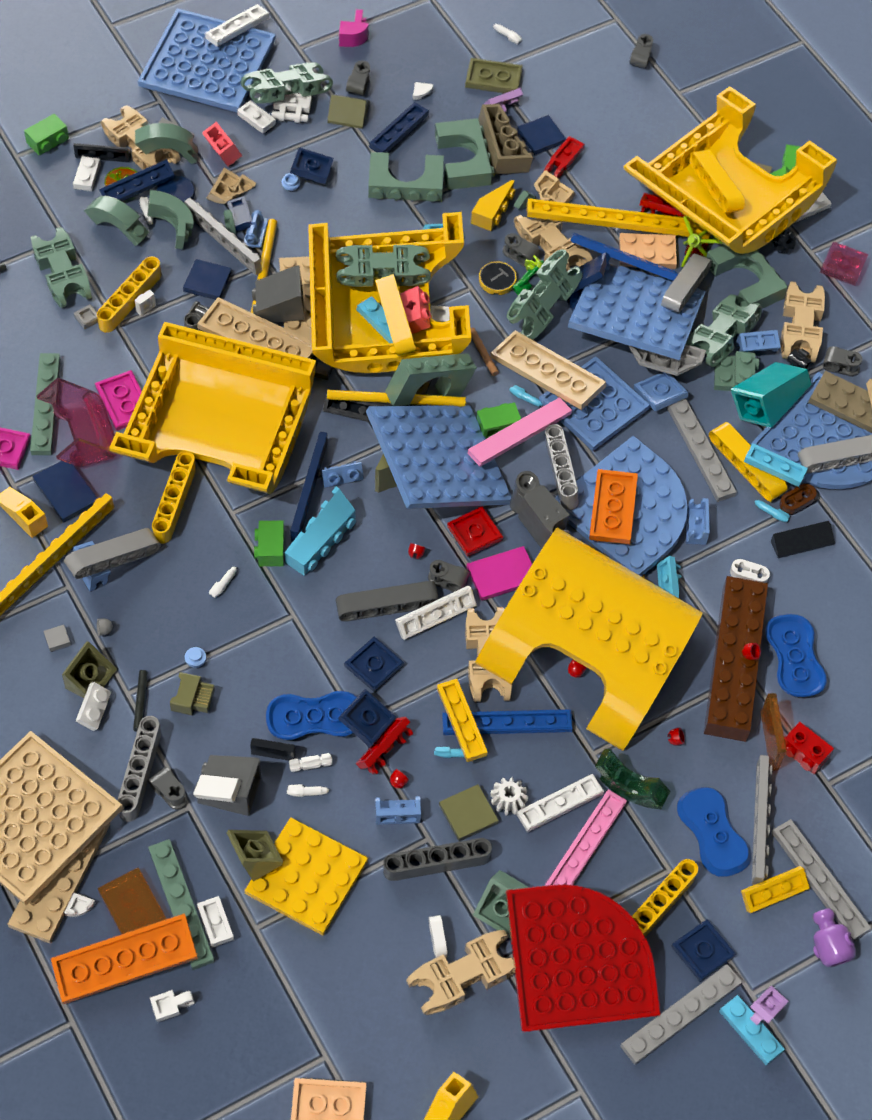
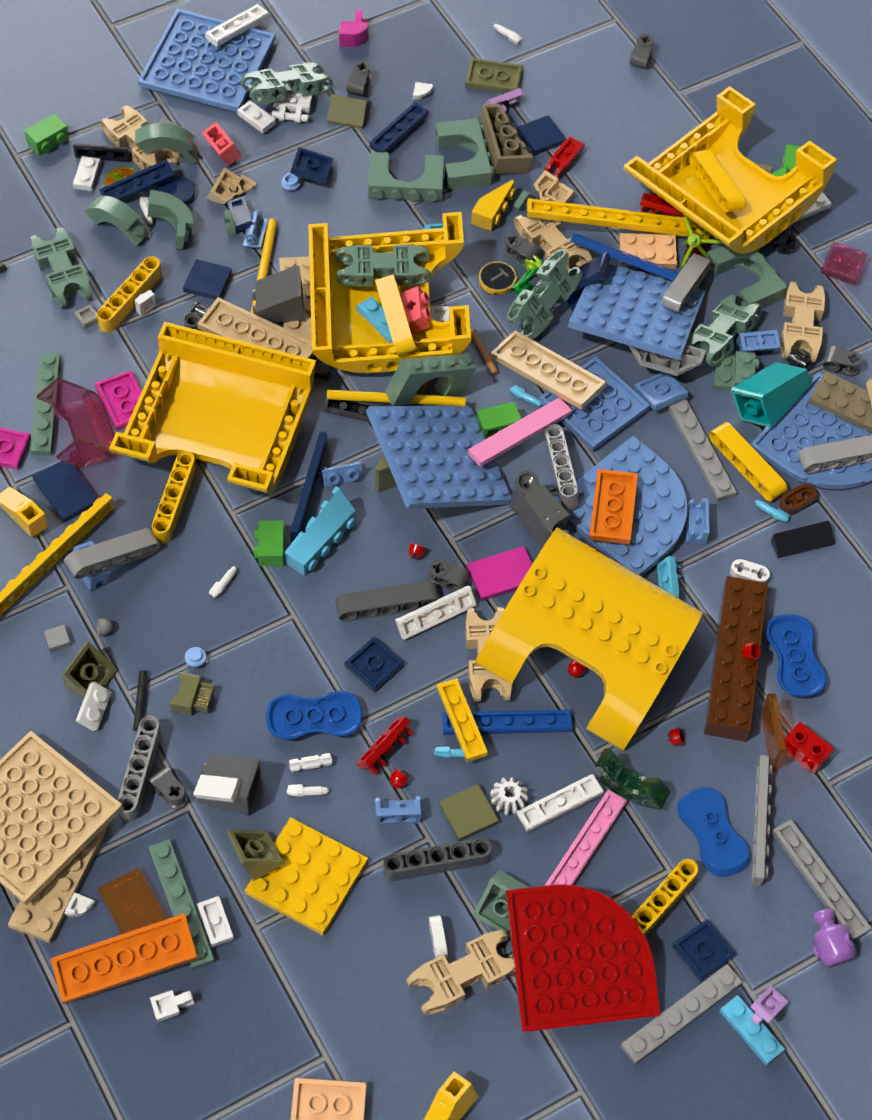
light grey plate [184,198,262,275] -> none
black tile [250,738,295,761] -> none
dark blue tile [338,689,397,748] -> none
red plate [447,506,503,557] -> none
yellow plate [741,866,810,913] -> none
medium azure plate [744,443,808,487] -> none

